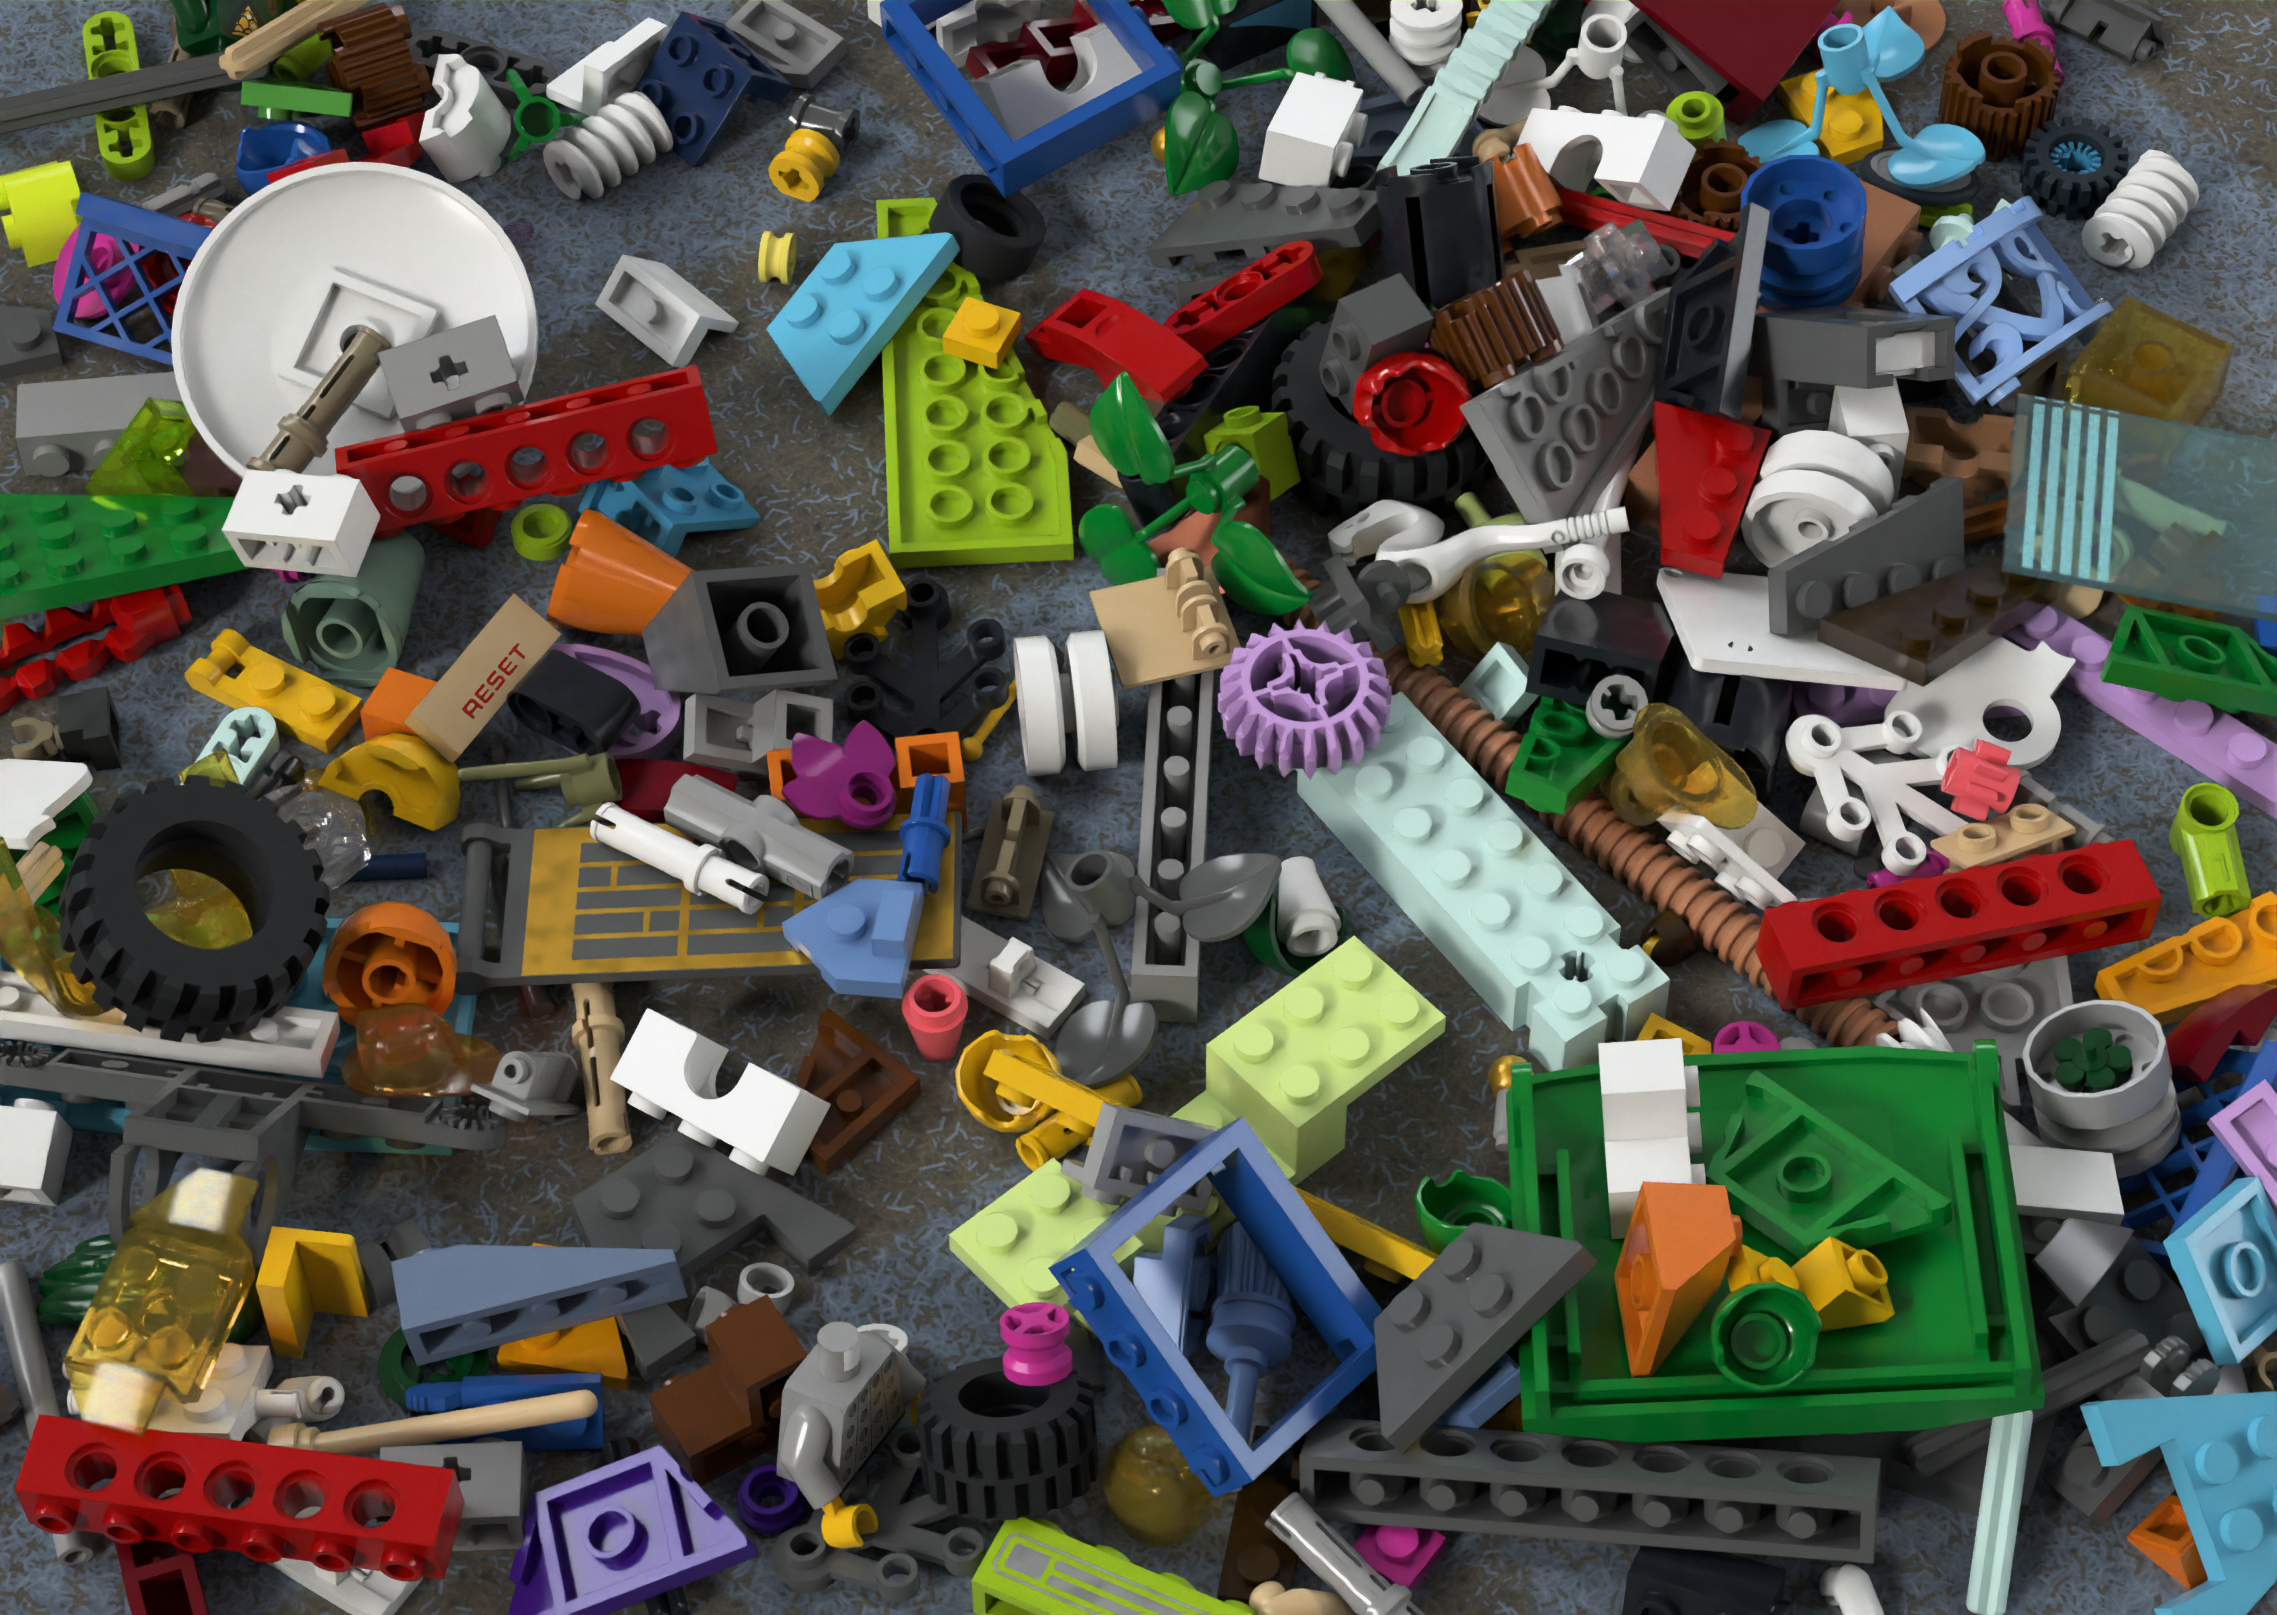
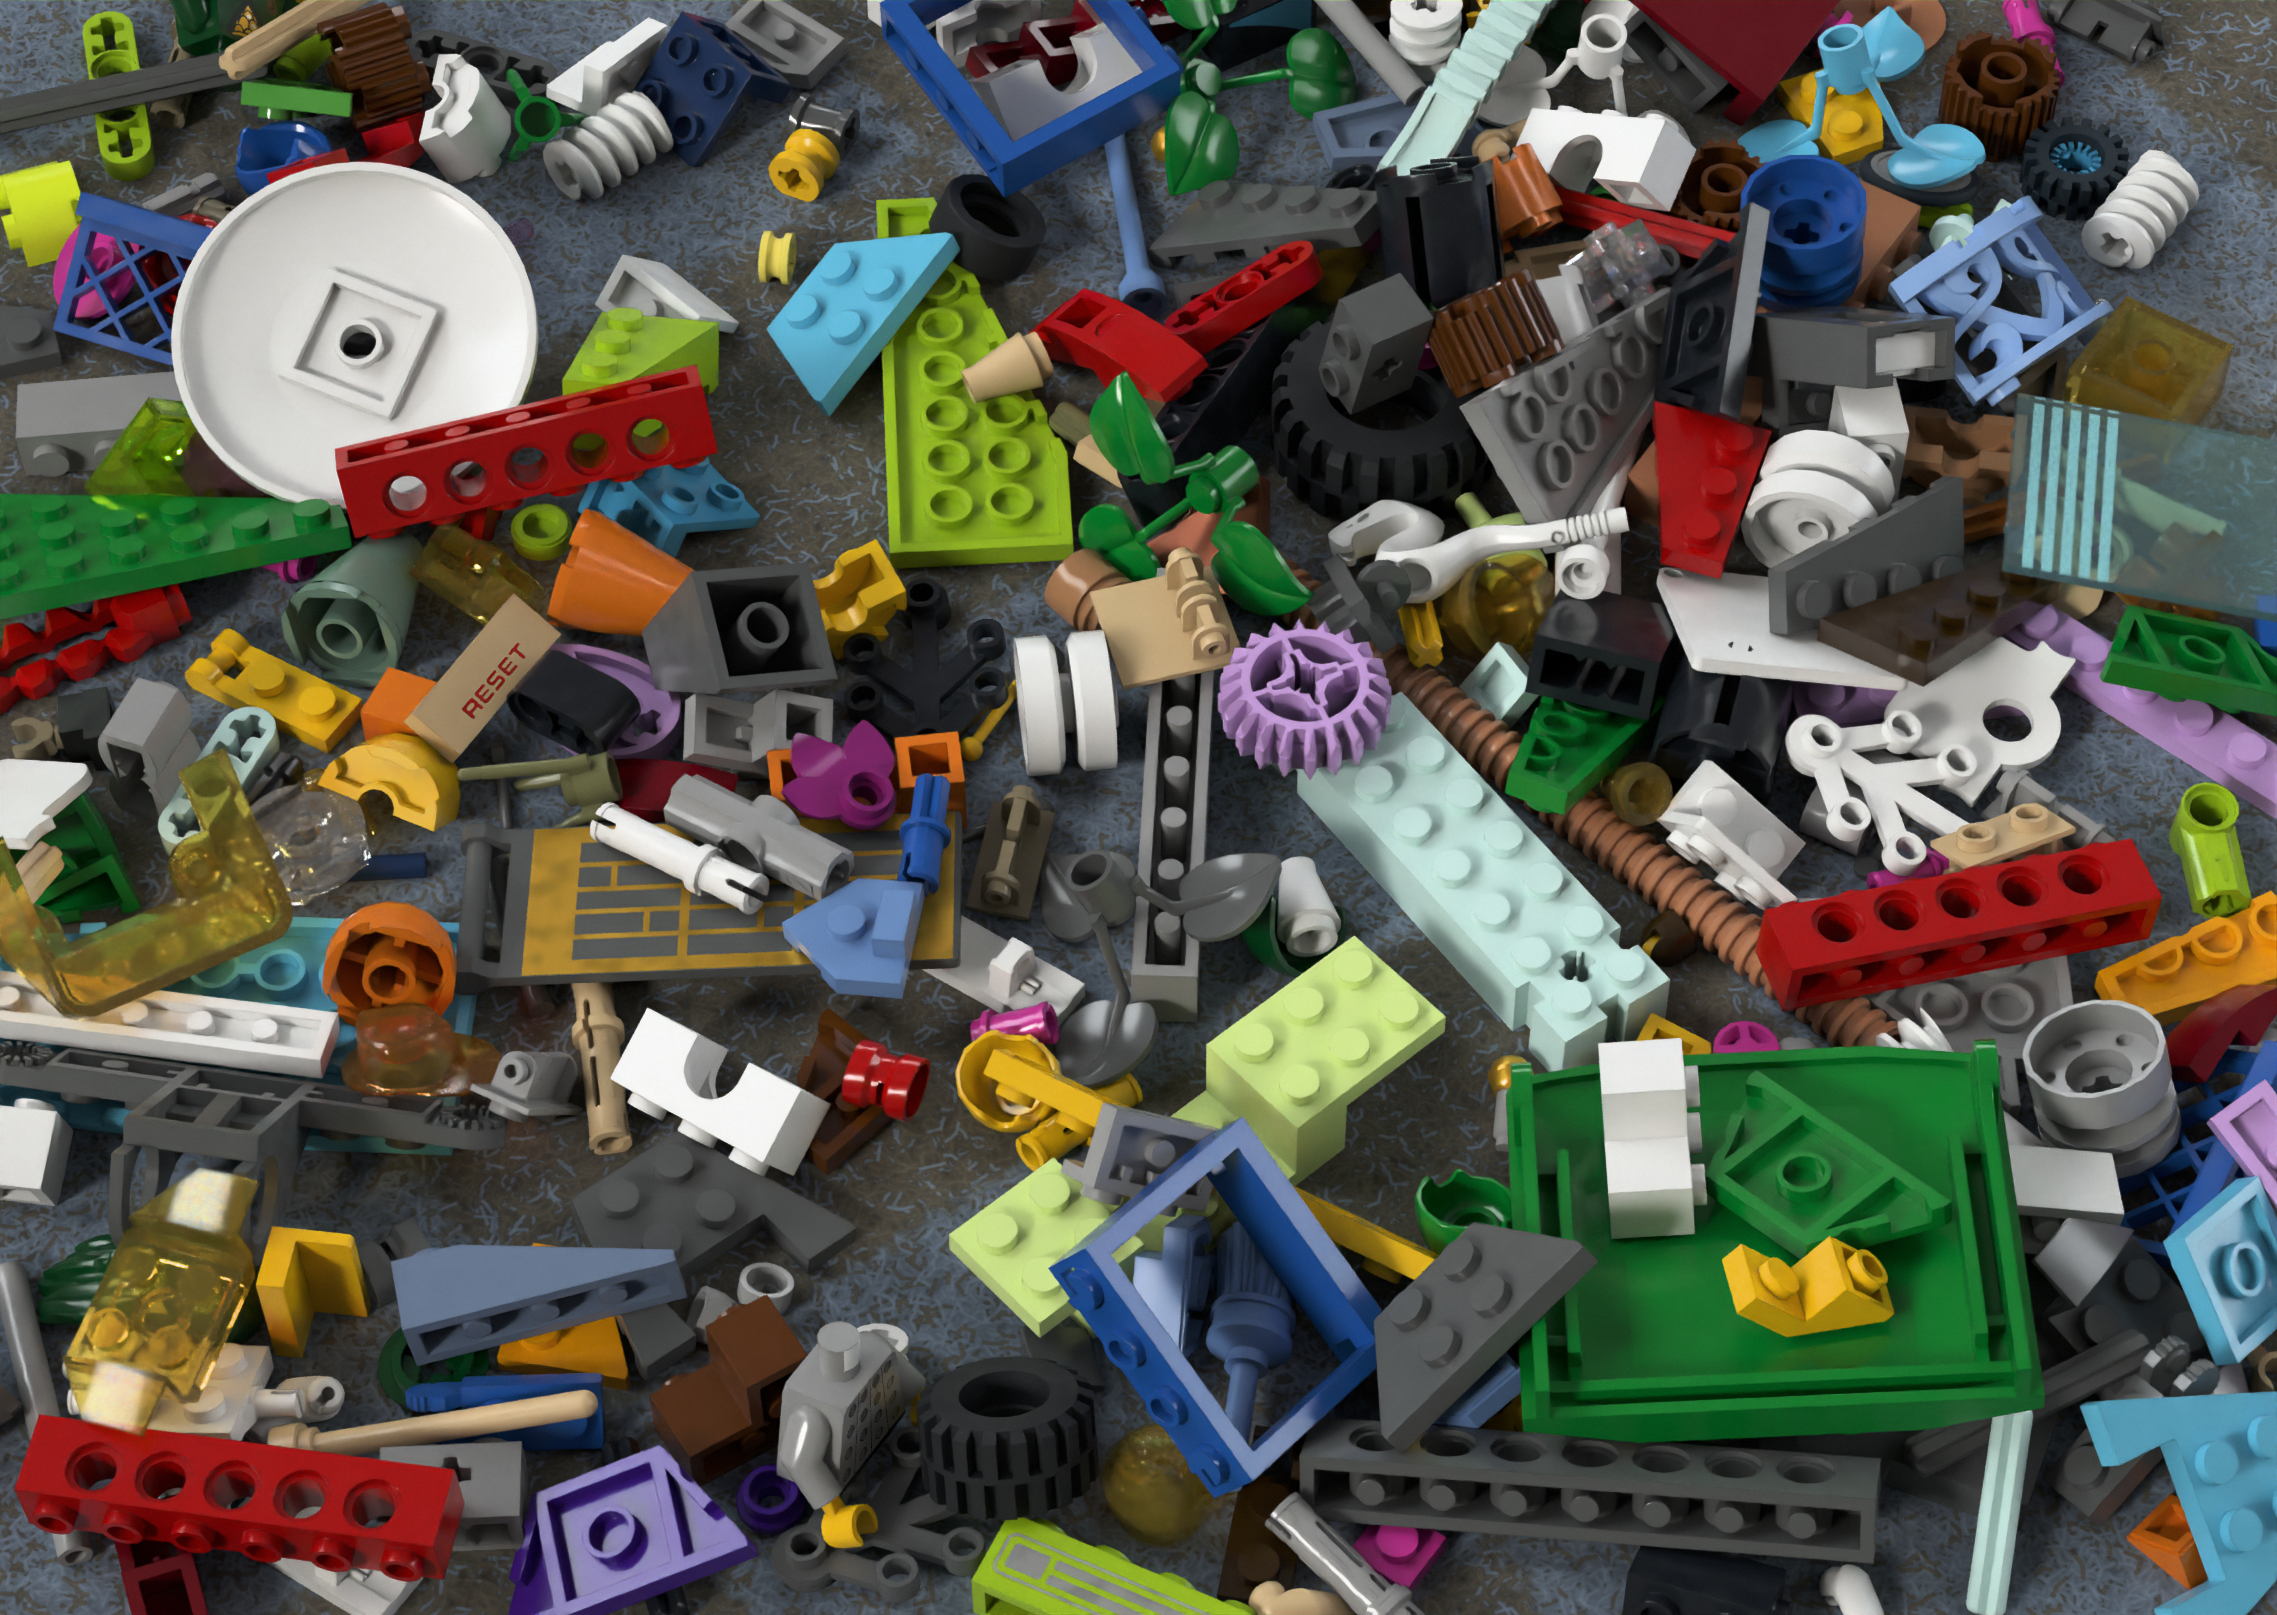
black tyre [58,775,330,1043] -> none
white brick [222,469,381,577] -> none
dark tan pin [246,325,393,474] -> none
light grey brick [377,315,525,432] -> none
coral cone [902,974,968,1063] -> none
yellow plate [942,296,1021,370] -> none
dark pink wheel [1000,1302,1073,1386] -> none
lime brick [1203,406,1301,502] -> none
white brick [1258,72,1368,188] -> none
red hair [1353,352,1472,456] -> none
light grey bush [1586,675,1648,739] -> none
orange slope [1614,1181,1743,1378] -> none
clear yellow piece [1615,703,1758,830] -> none
lime brick [1665,91,1727,151] -> none
green hair [1709,1282,1822,1393] -> none
coral gear [1941,739,2021,822] -> none
dark green plant [2053,1028,2132,1093] -> none
none -> light grey brick [98,677,201,820]
none -> clear yellow slope [408,516,546,626]
none -> lime wedge [562,307,719,450]
none -> red wheel [842,1038,930,1123]
none -> tan cone [961,331,1054,404]
none -> dark pink pin [970,1001,1059,1045]
none -> medium nougat piece [1044,548,1132,649]
none -> medium blue piece [1104,133,1168,318]

